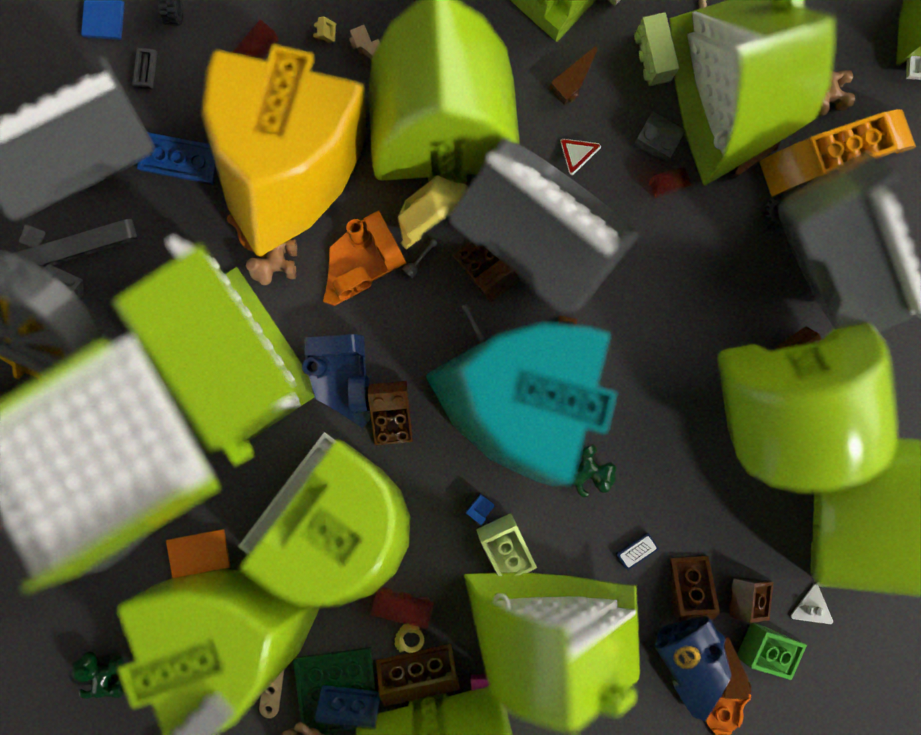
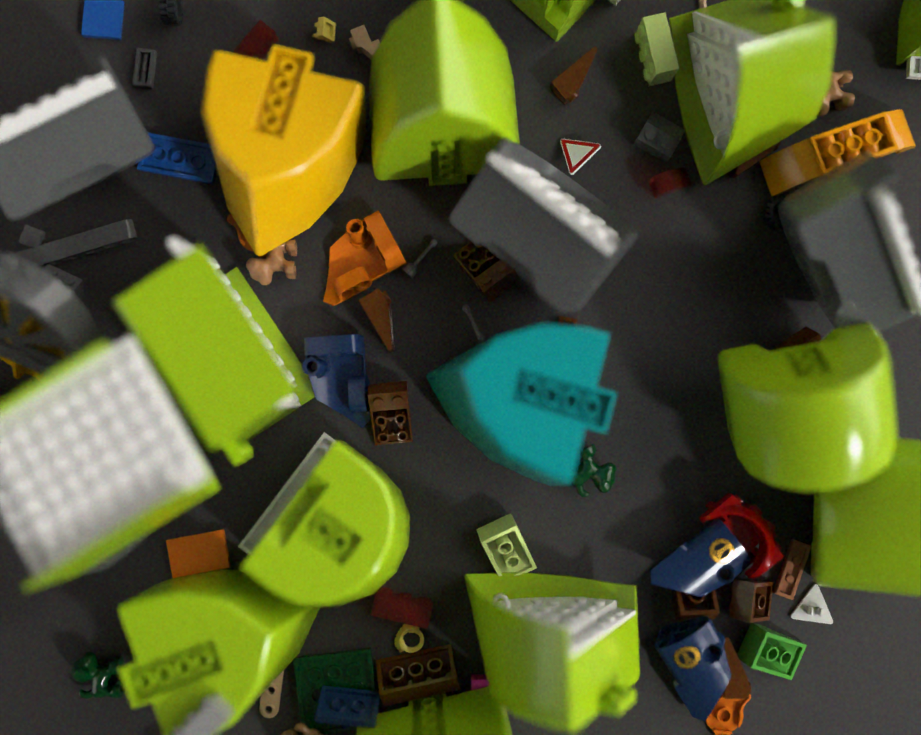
light yellow piece [398,176,469,249] -> none
blue panel [466,493,494,525] -> none
tile [616,532,659,570] -> none
none -> reddish brown slope [359,288,395,352]
none -> dark blue panel [651,518,753,597]
none -> red piece [698,493,784,579]
none -> nougat tile [773,538,812,600]

